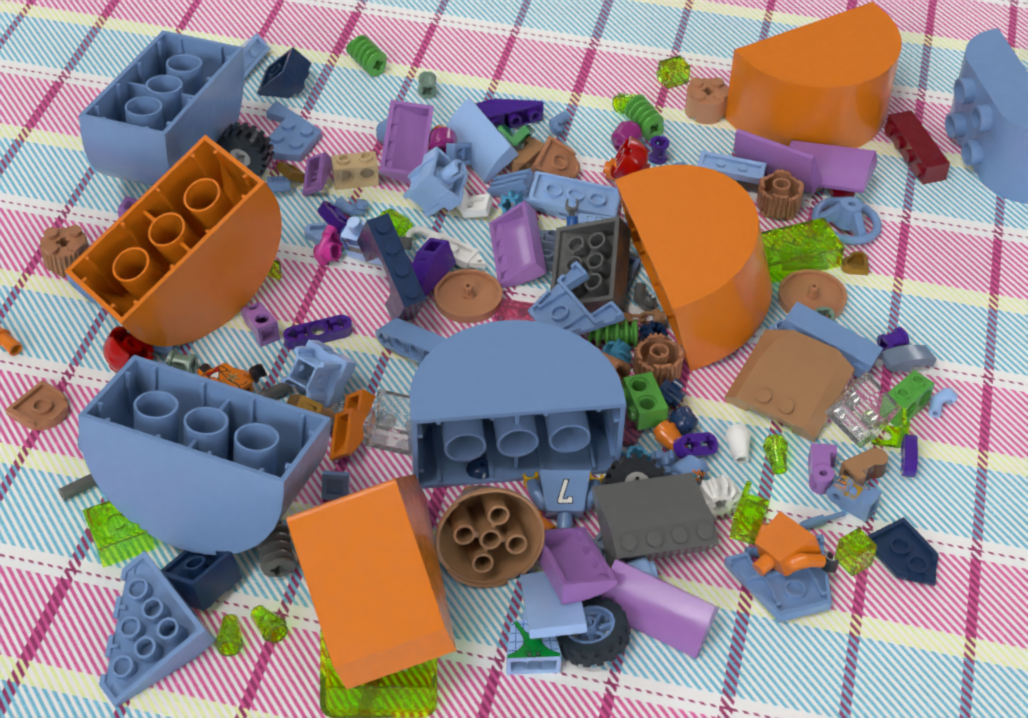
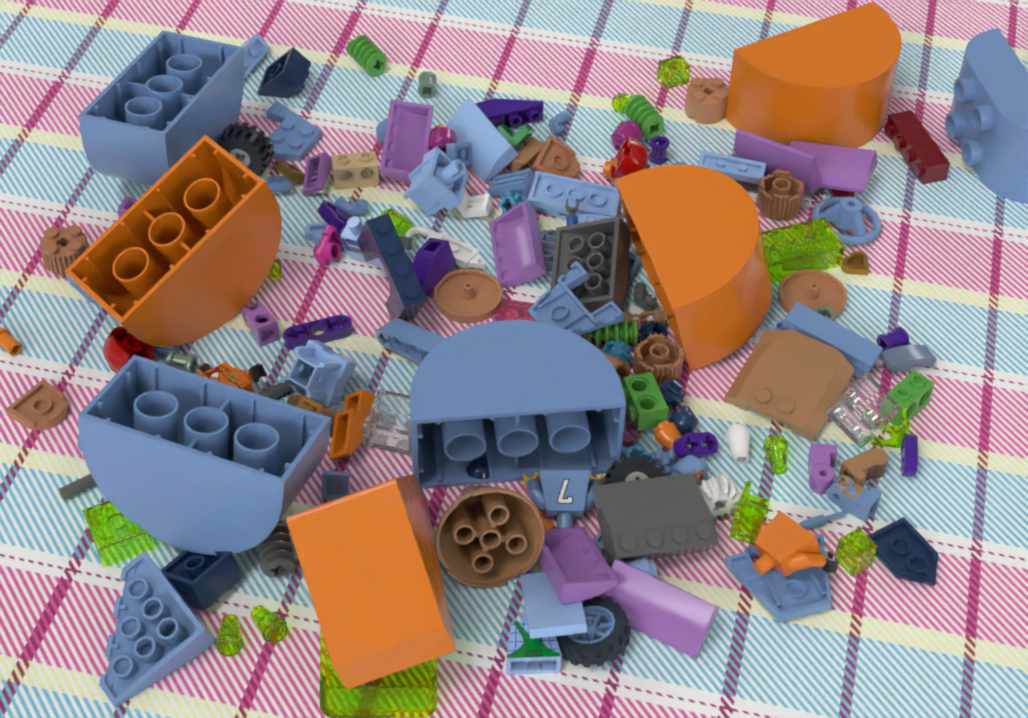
light blue arm [929,388,958,418] -> none

